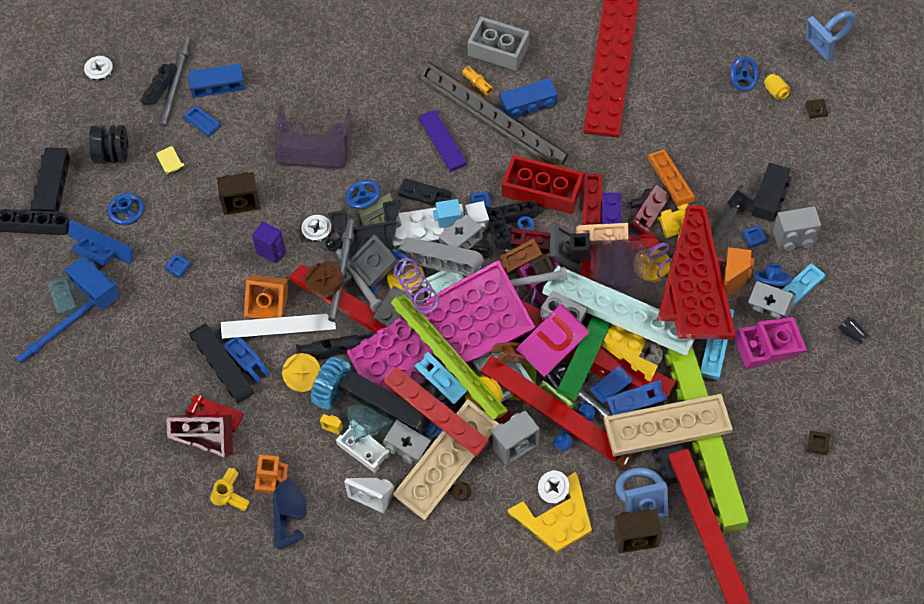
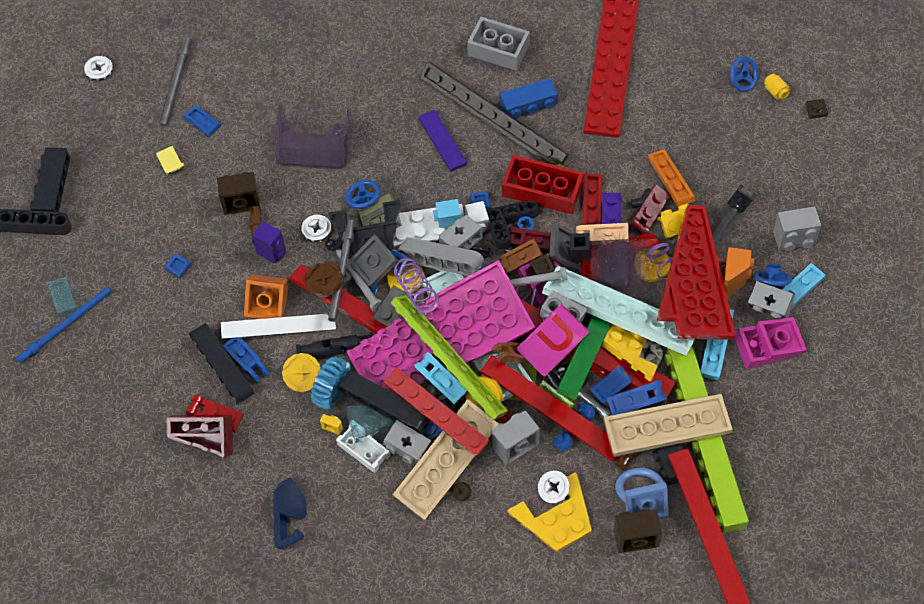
blue brick [64,257,120,310] -> none
blue bracket [68,220,133,266] -> none
black wheel [89,125,129,164] -> none
blue piece [108,193,144,225] -> none
black hinge [140,63,177,105] -> none
blue brick [188,63,245,98] -> none
yellow axle [210,468,249,511] -> none
orange brick [254,455,288,494] -> none
white slope [345,478,395,514] -> none
black hinge [398,178,452,206] -> none
light orange pin [462,66,494,96] -> none
blue tile [742,225,767,248] -> none
black brick [751,162,792,222] -> none
medium blue tile [806,11,855,61] -> none
dark brown plate [807,430,830,455] -> none
black cone [838,316,869,344] -> none
none -> reddish brown pin [249,206,262,244]

